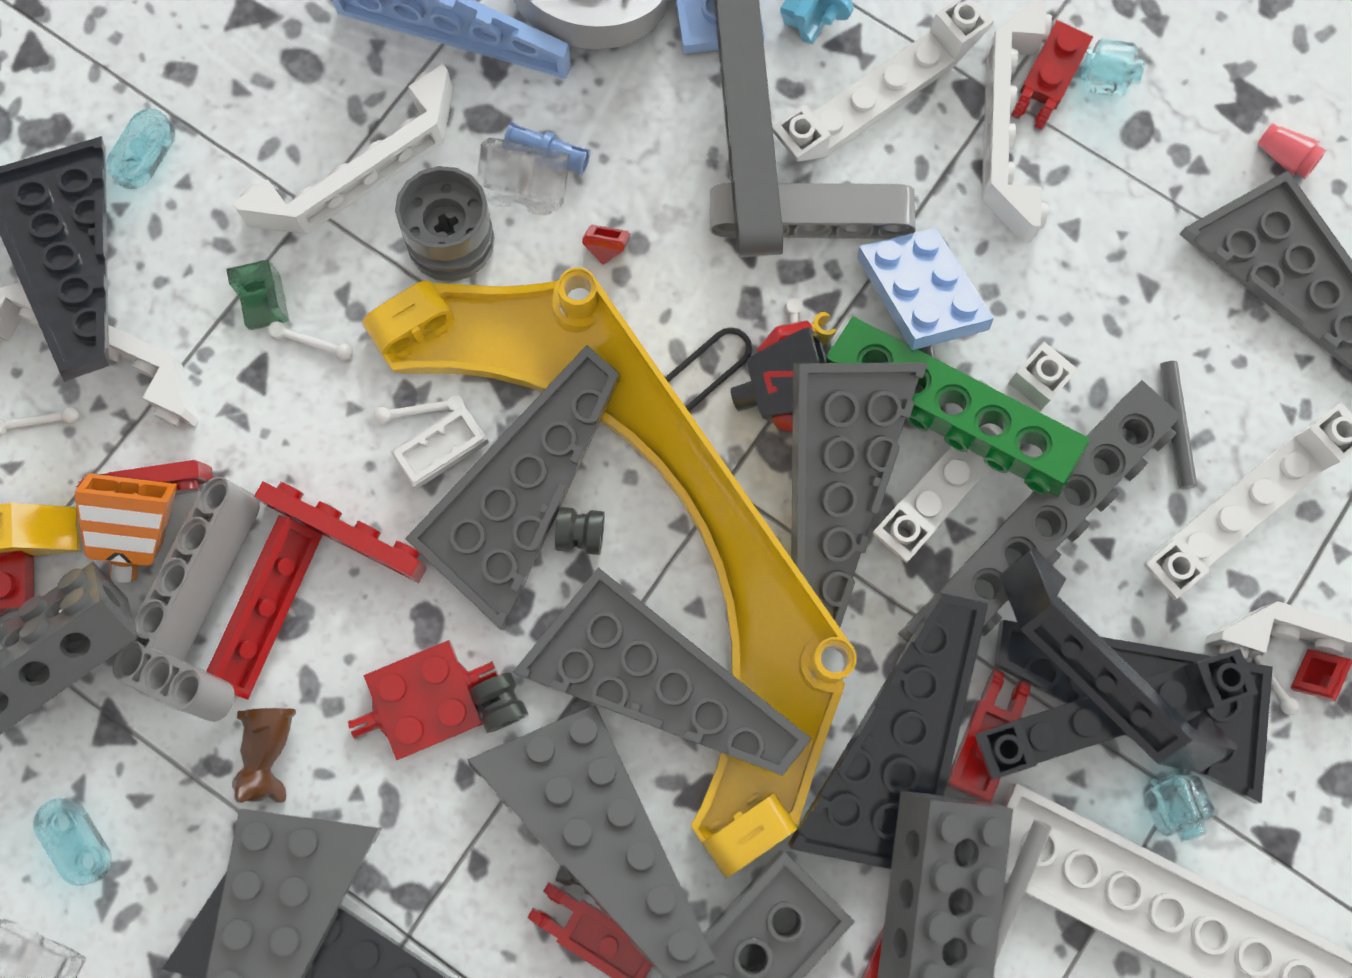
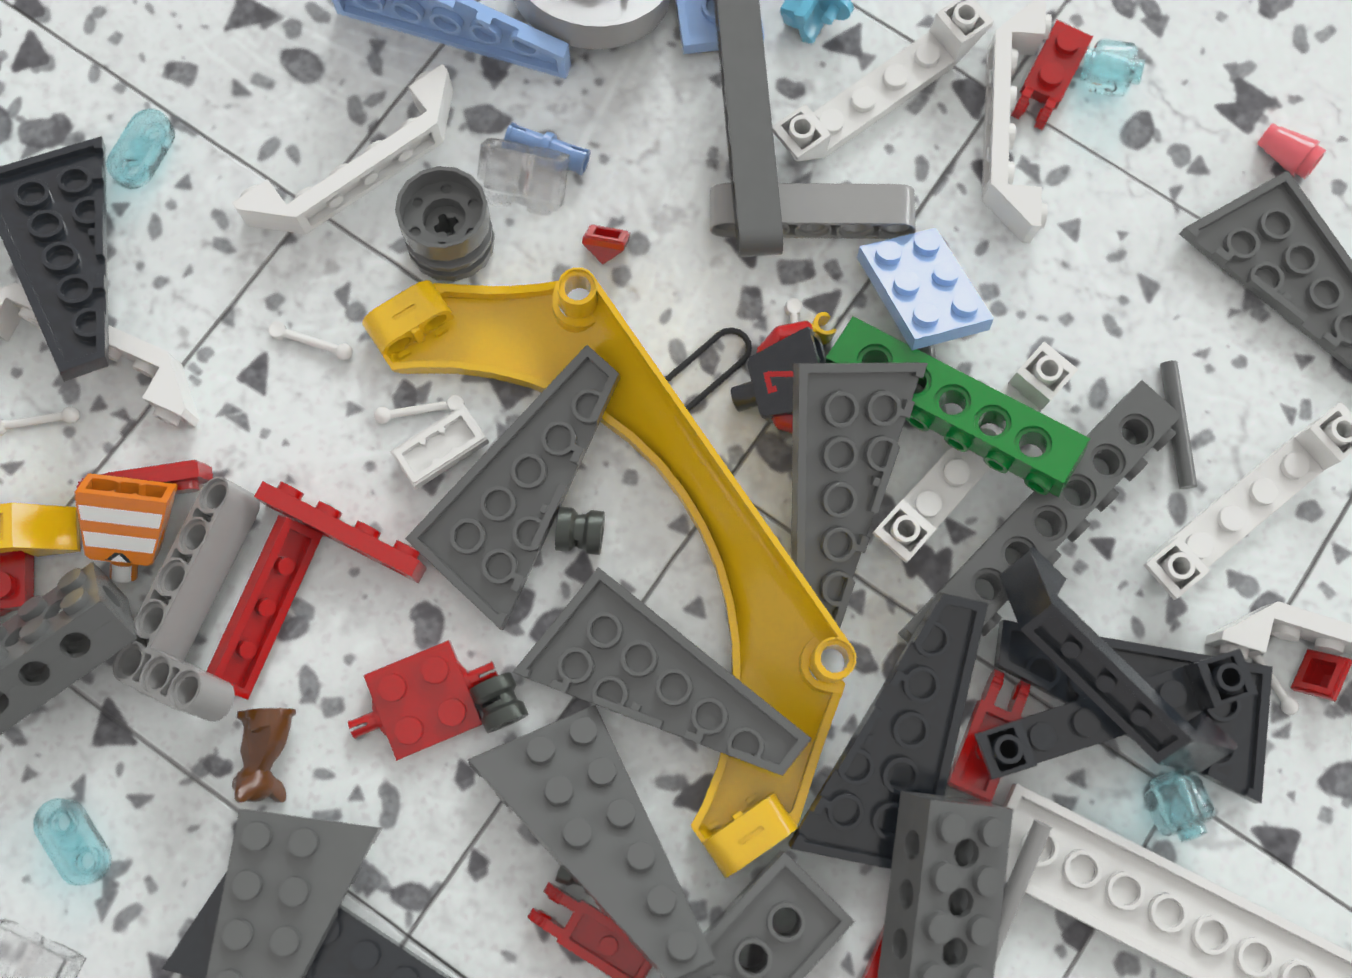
clear green panel [226,259,289,330] -> none

